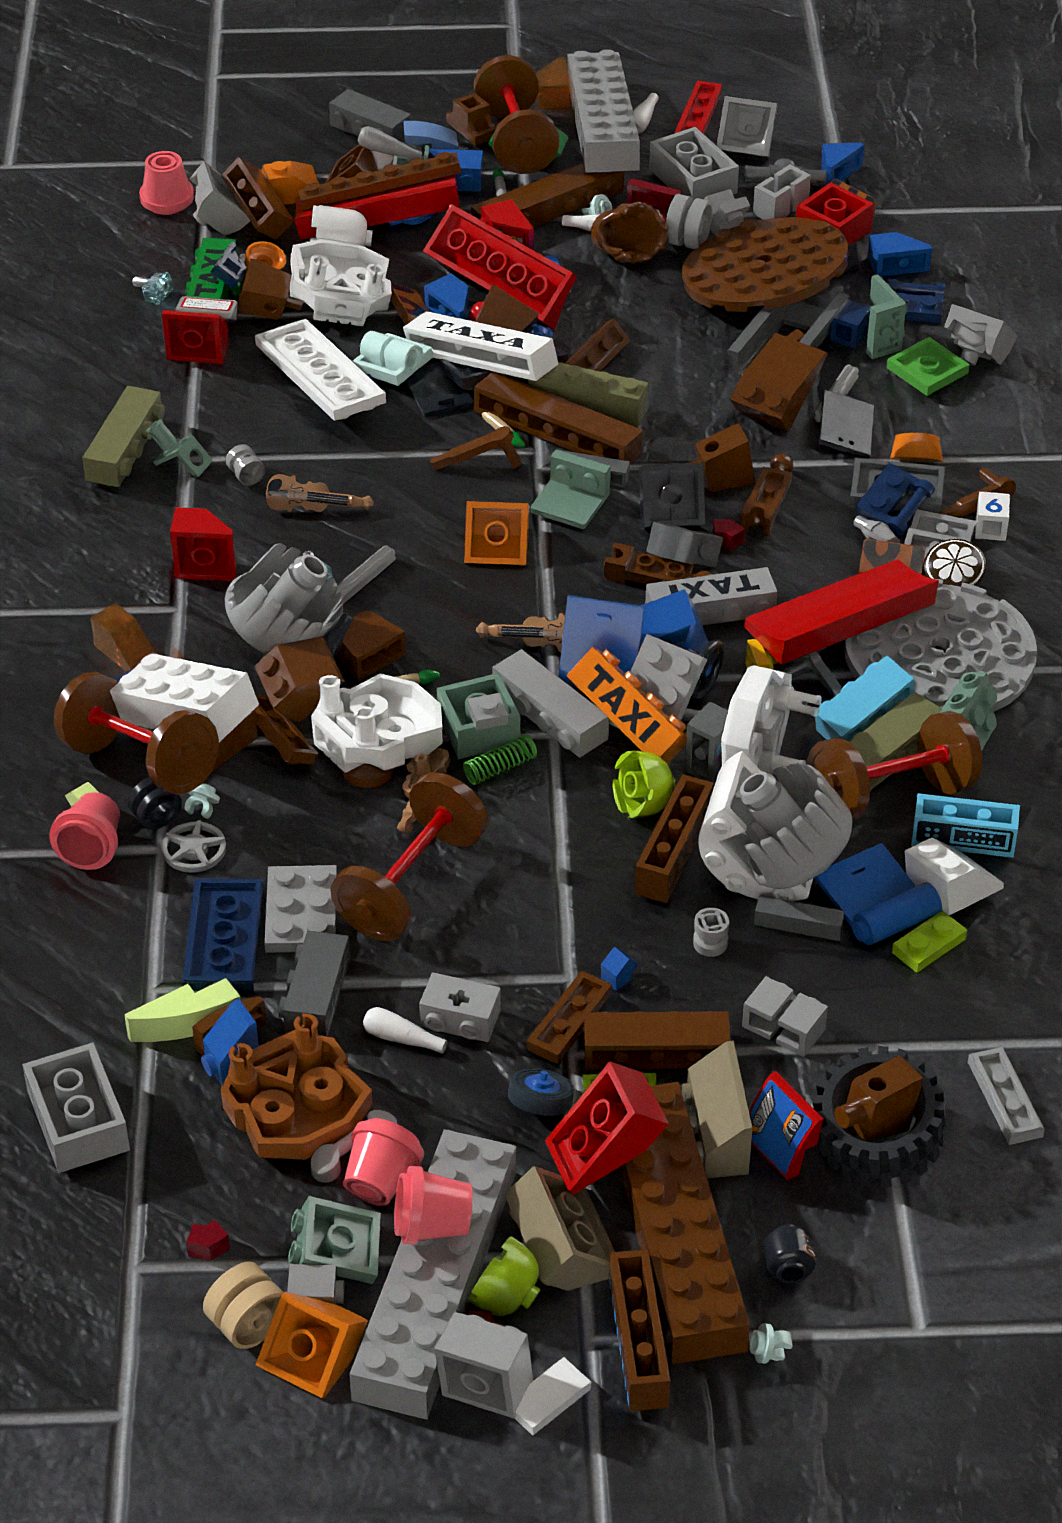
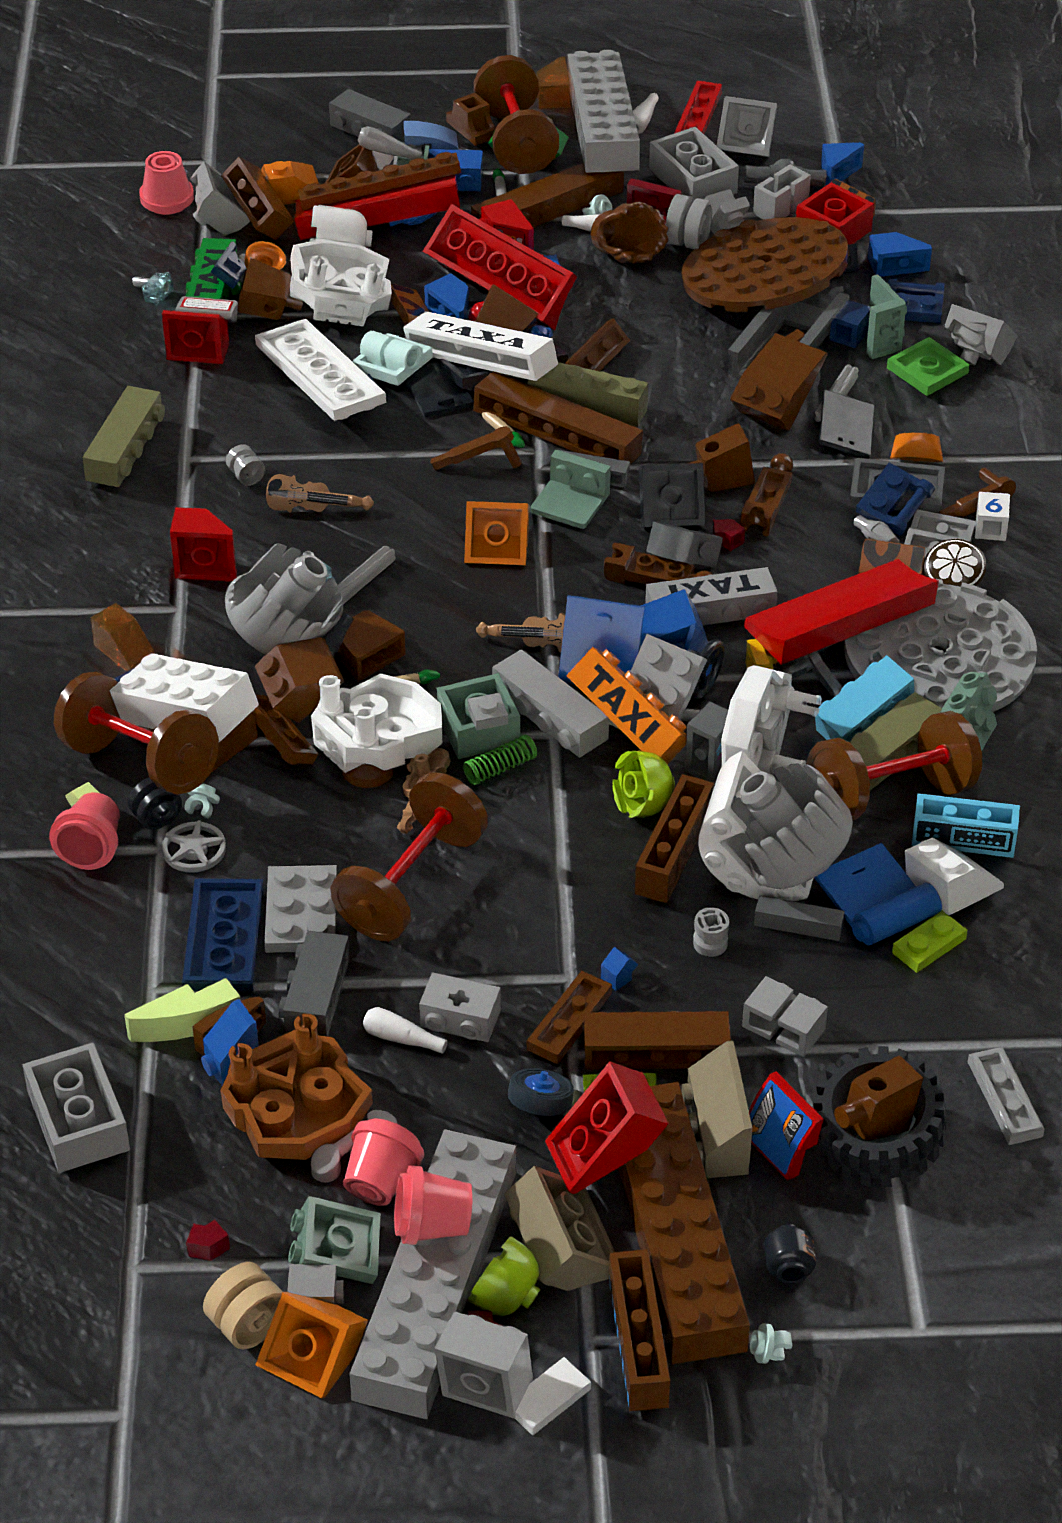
sand green bracket [146,419,212,478] -> none

